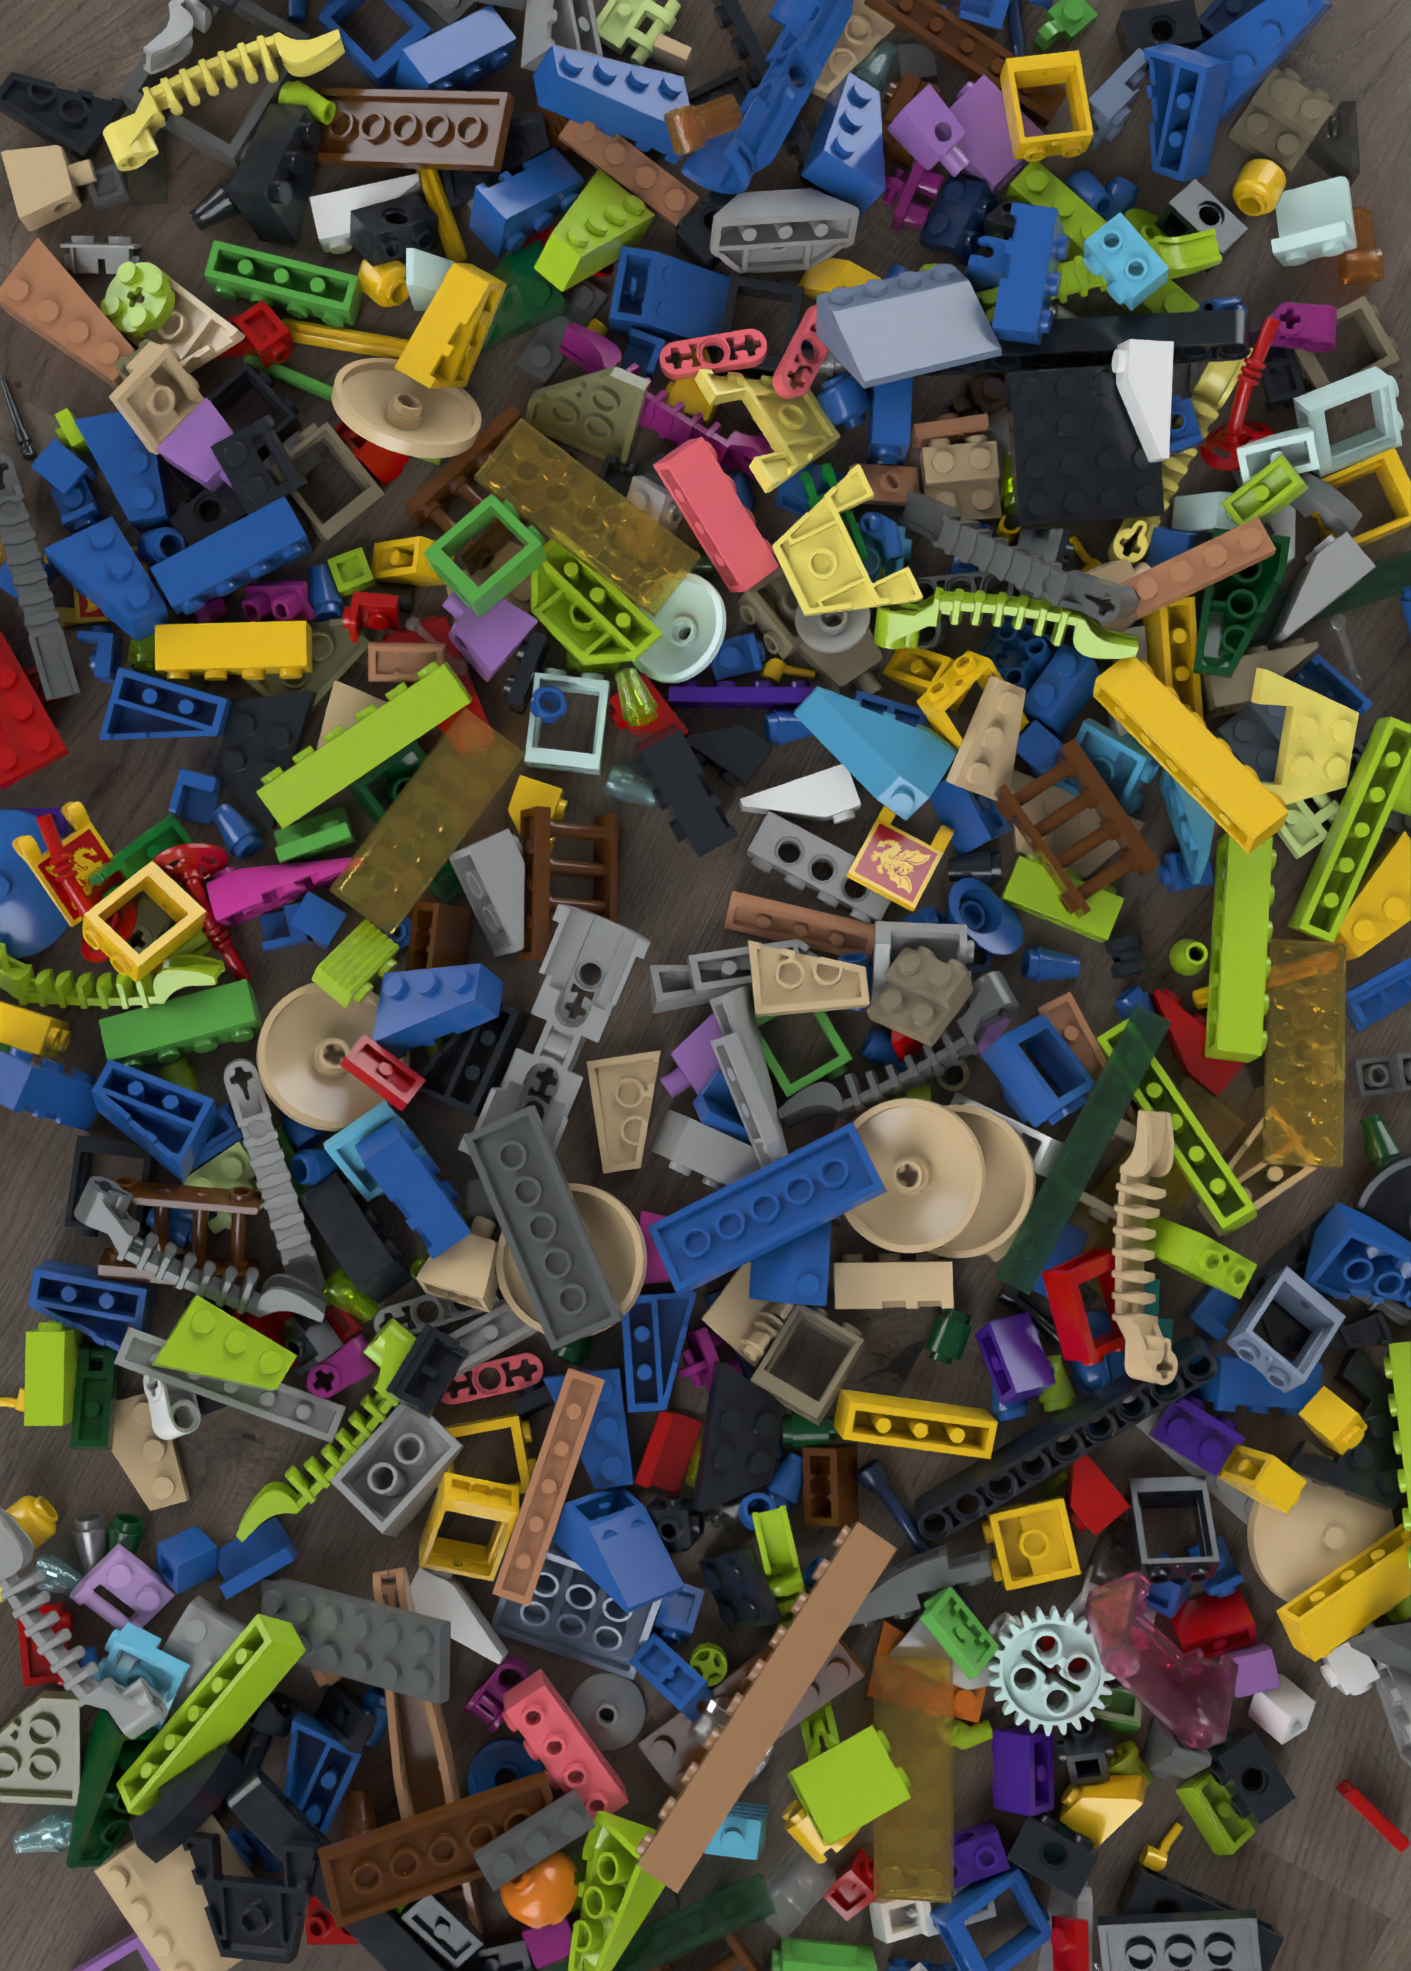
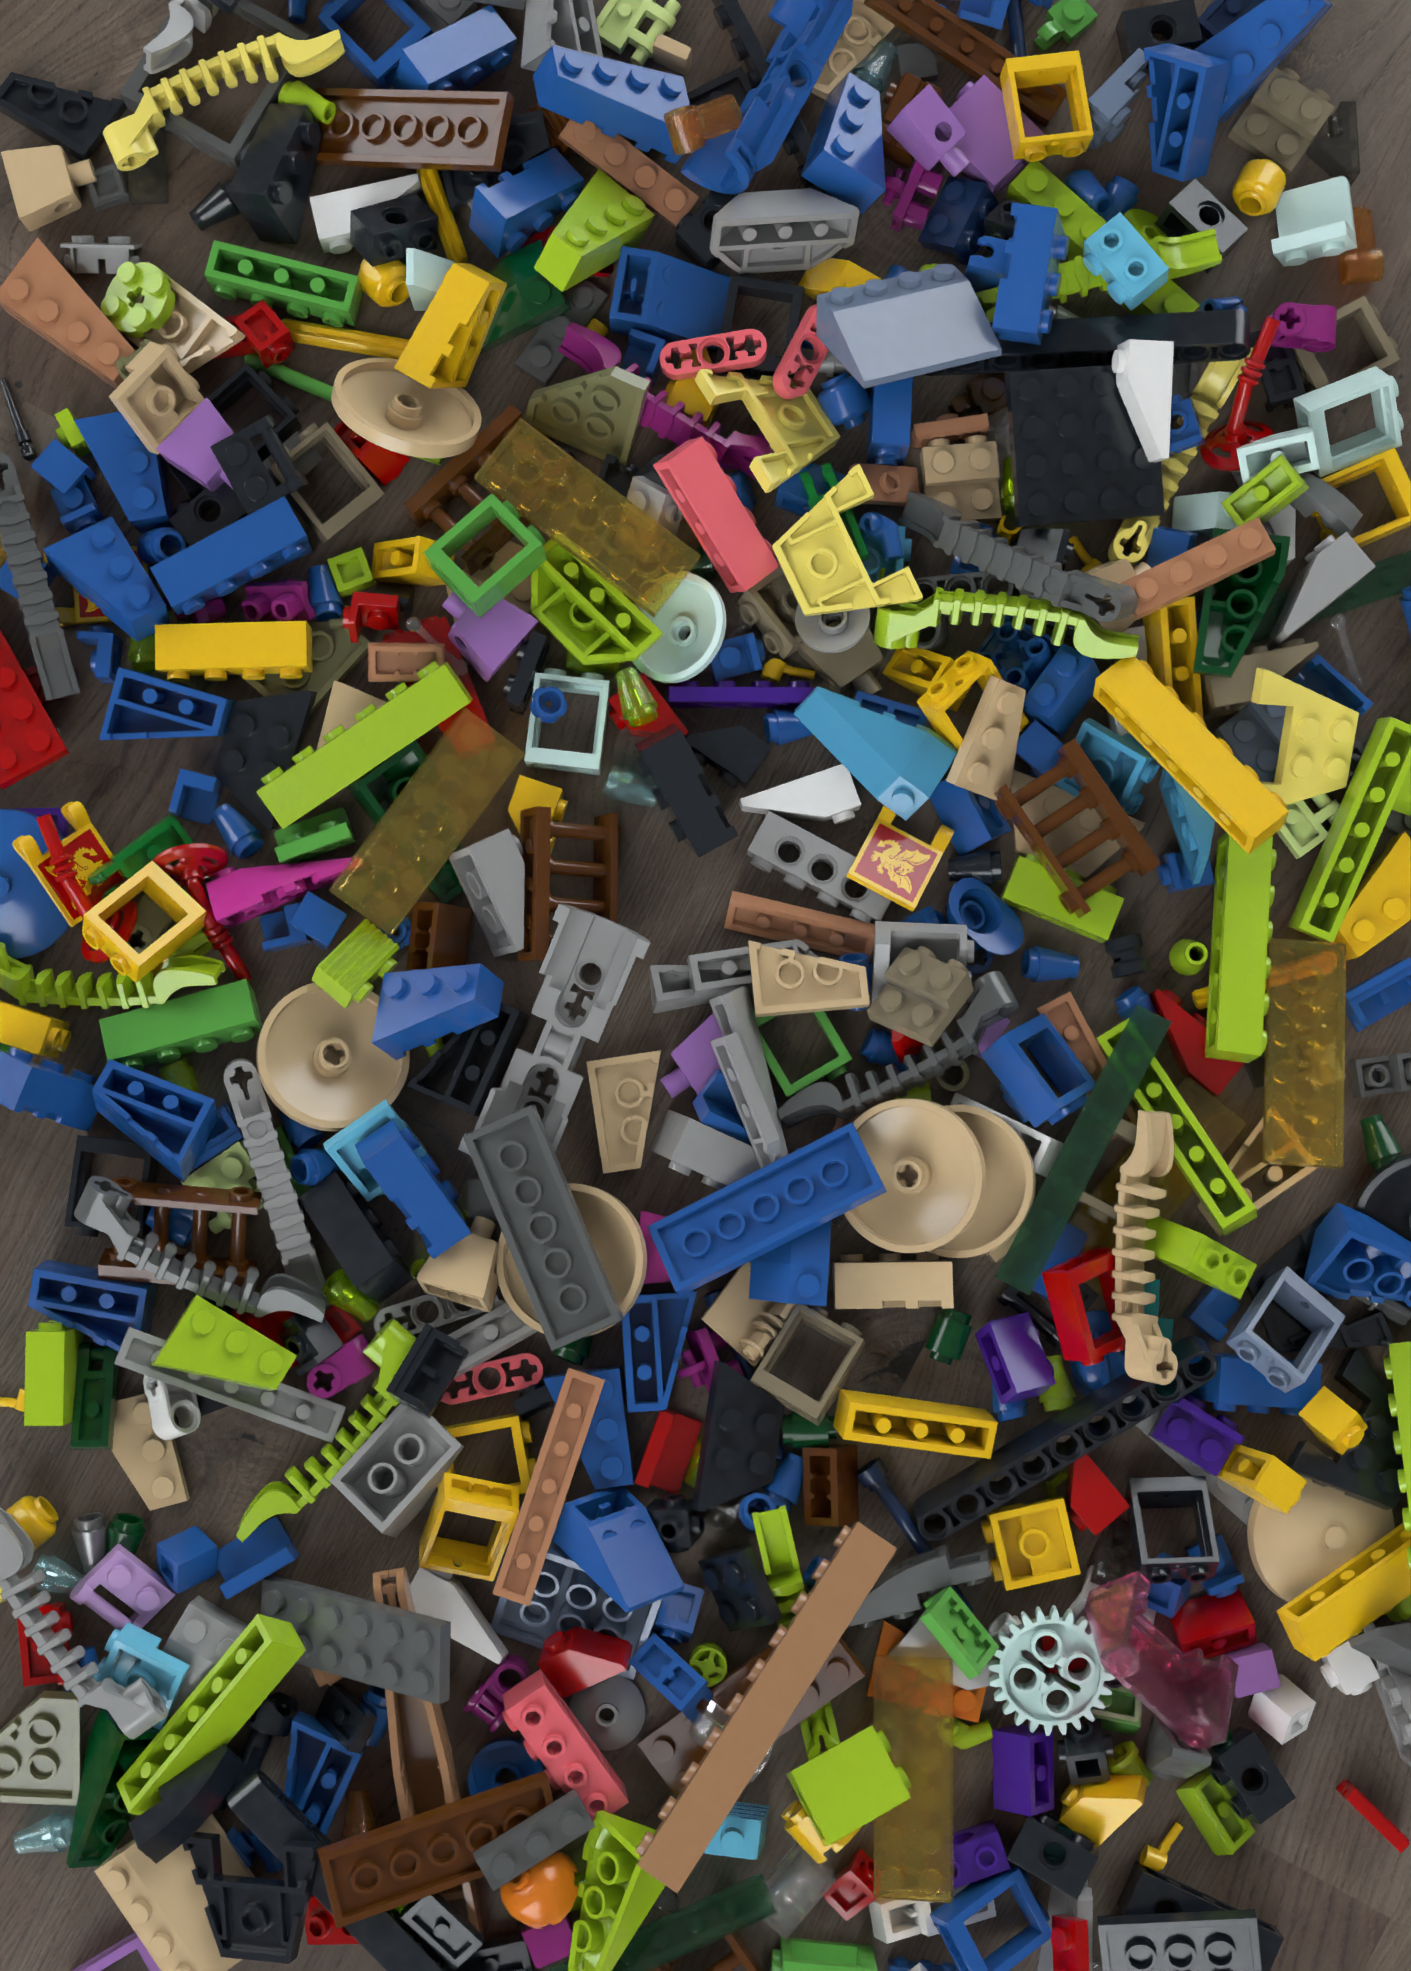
red panel [340,1034,426,1112] -> none
none -> red slope [537,1626,633,1699]

